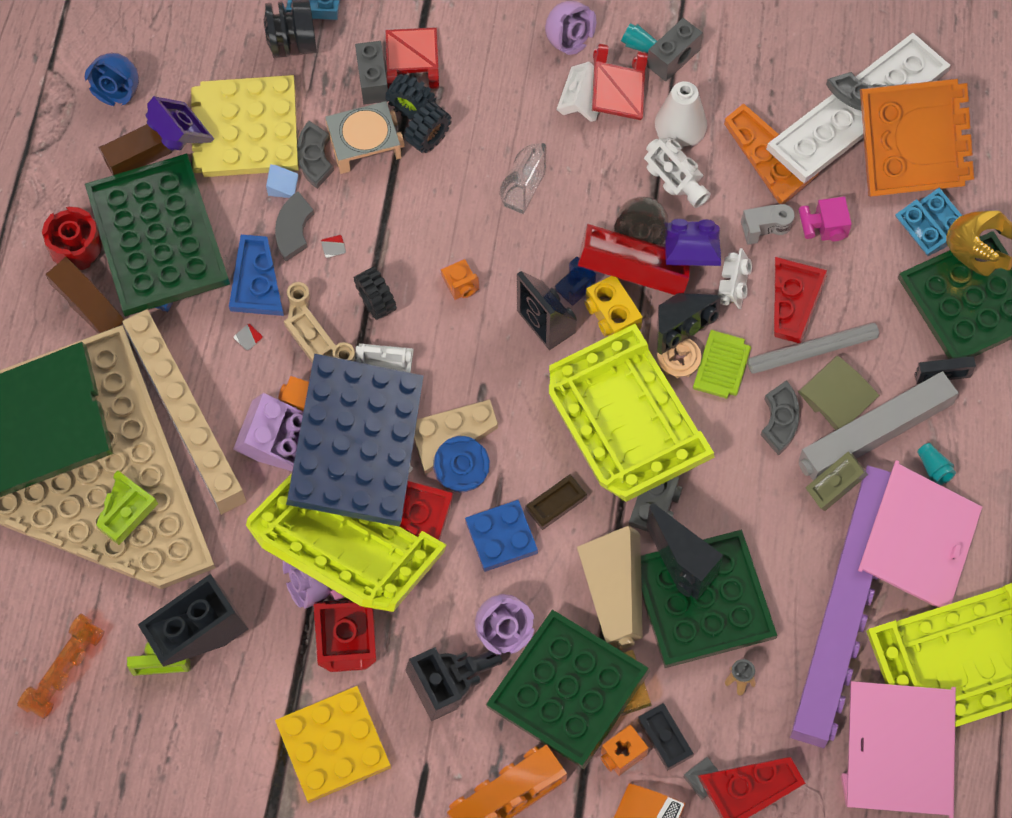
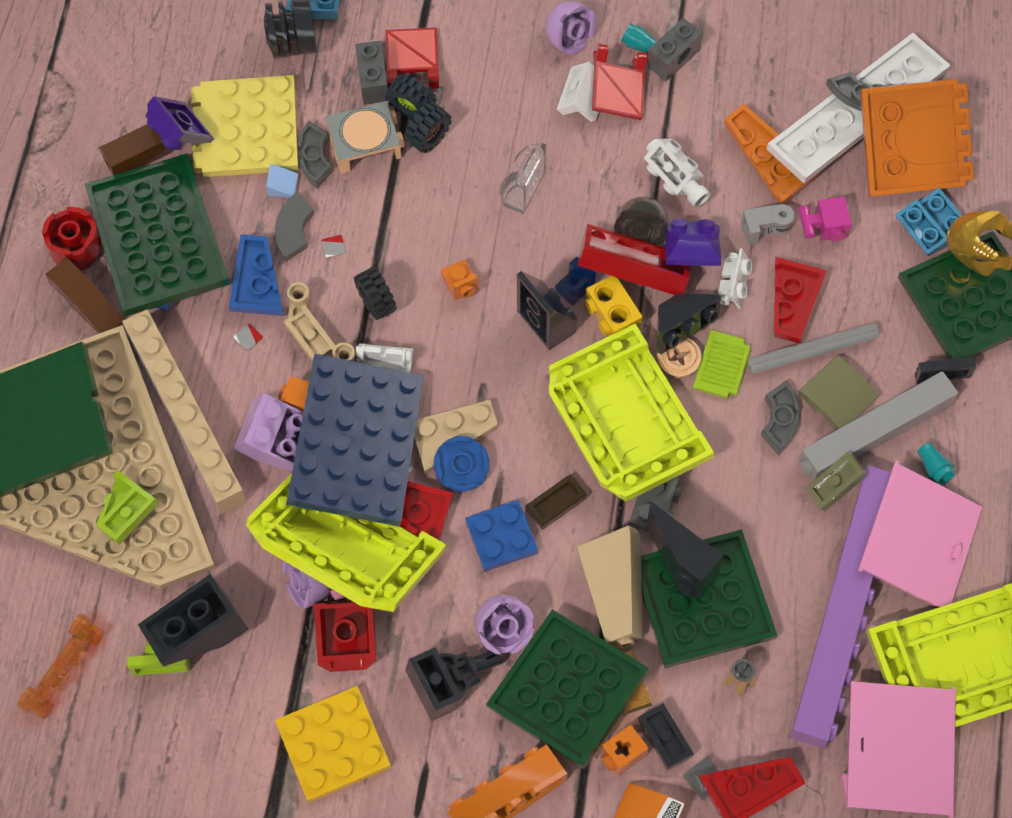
blue cylinder [84,52,139,106] -> none
white cone [655,81,707,149] -> none

